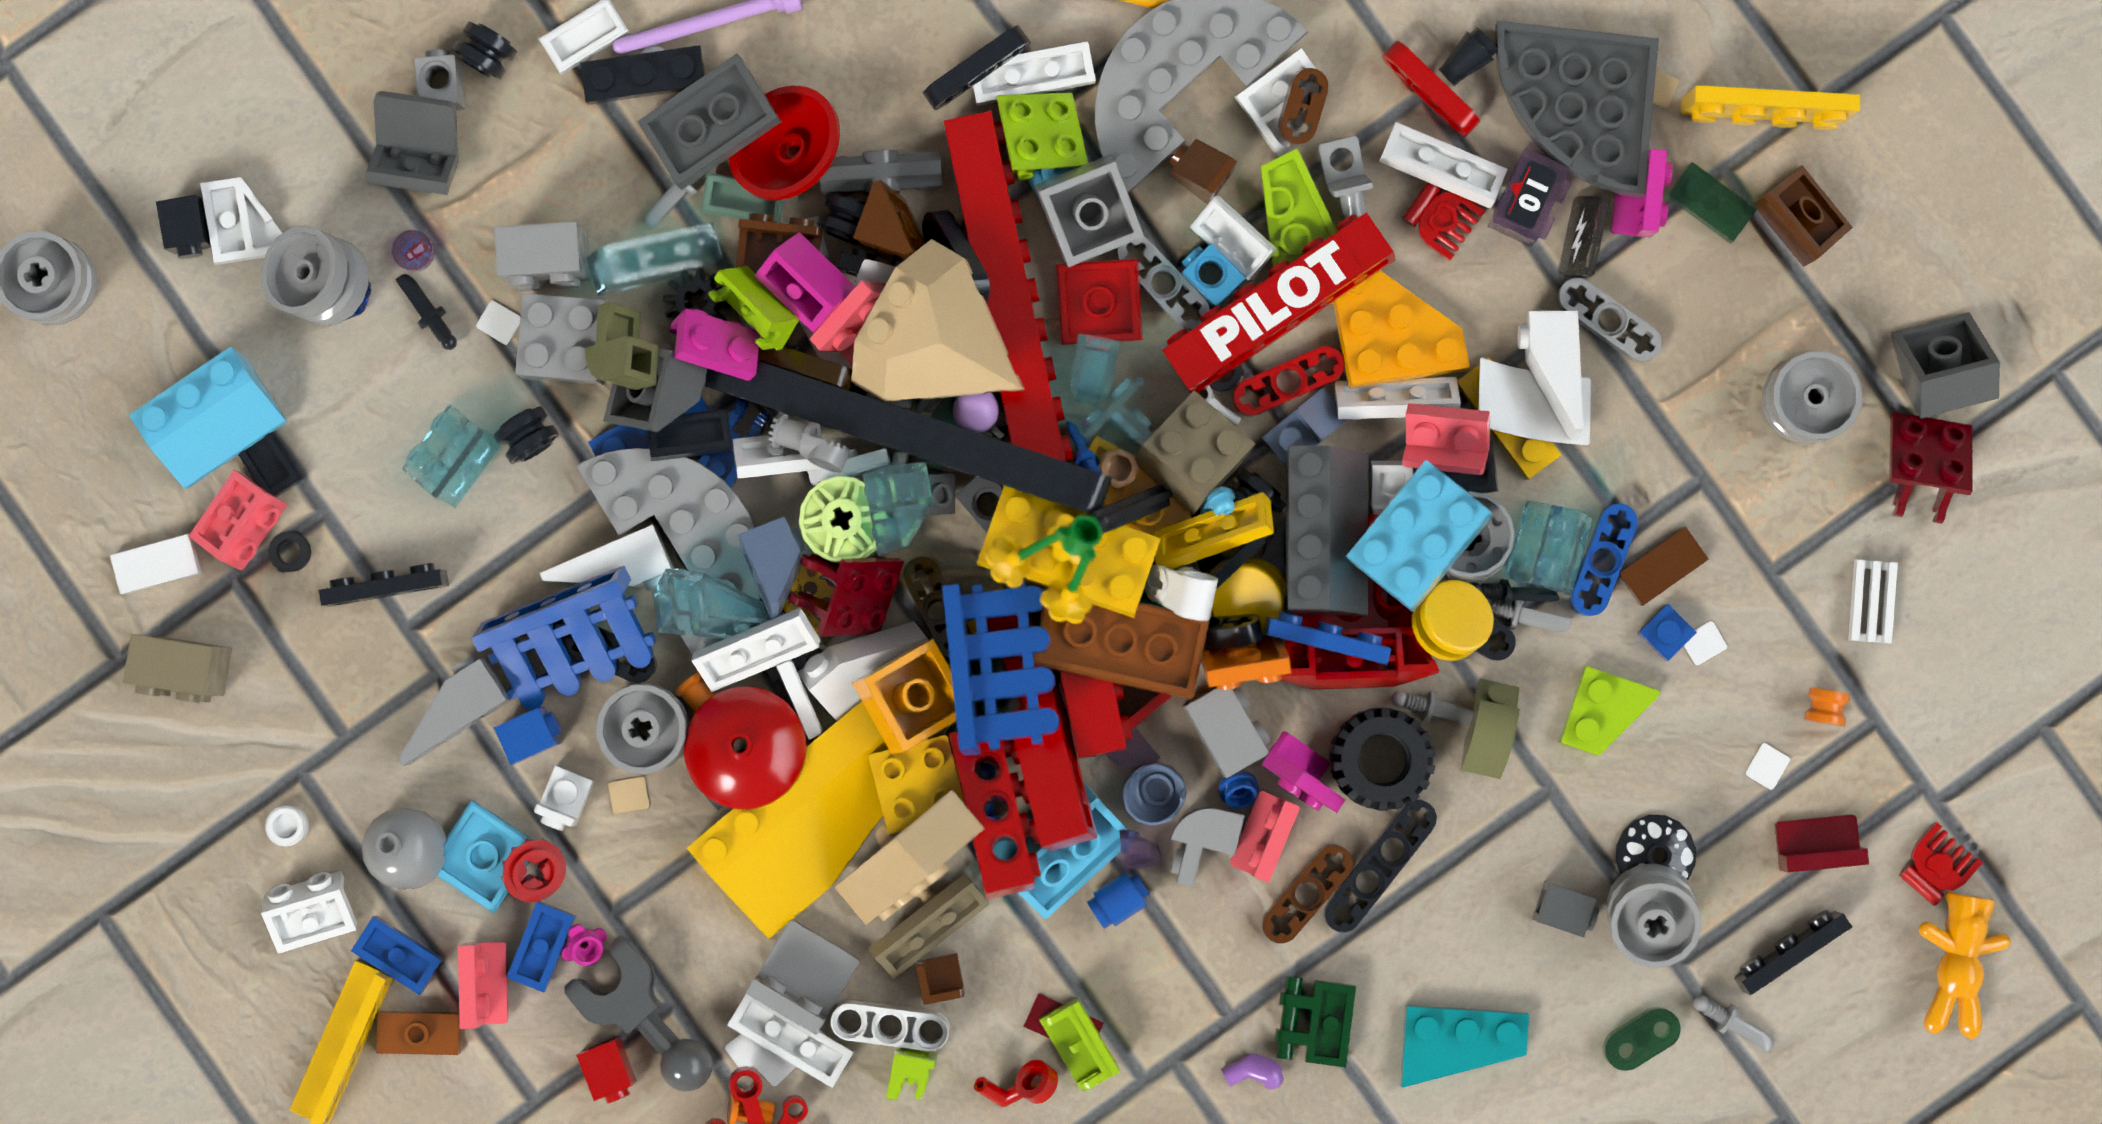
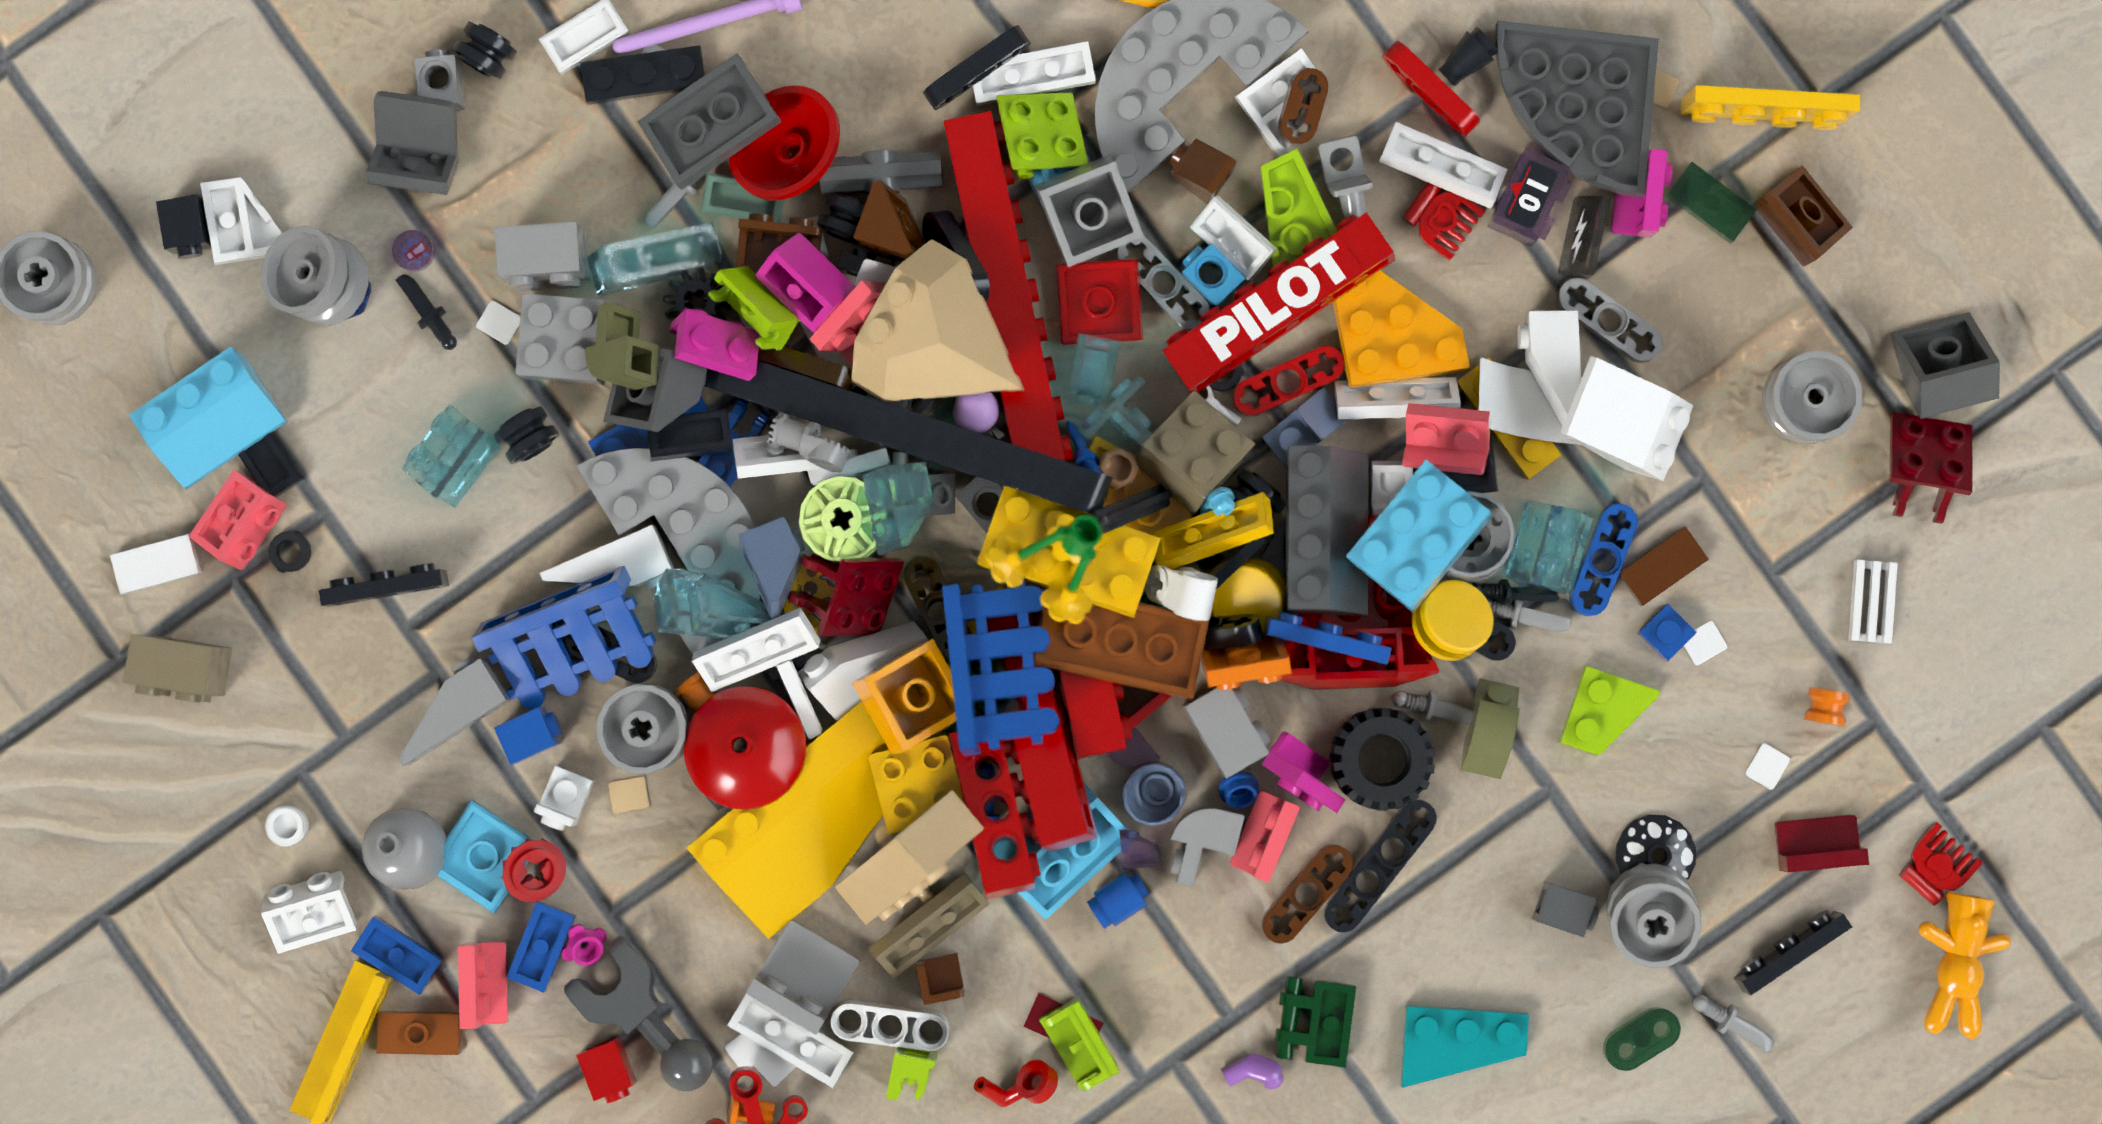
none -> white slope [1560,356,1693,481]

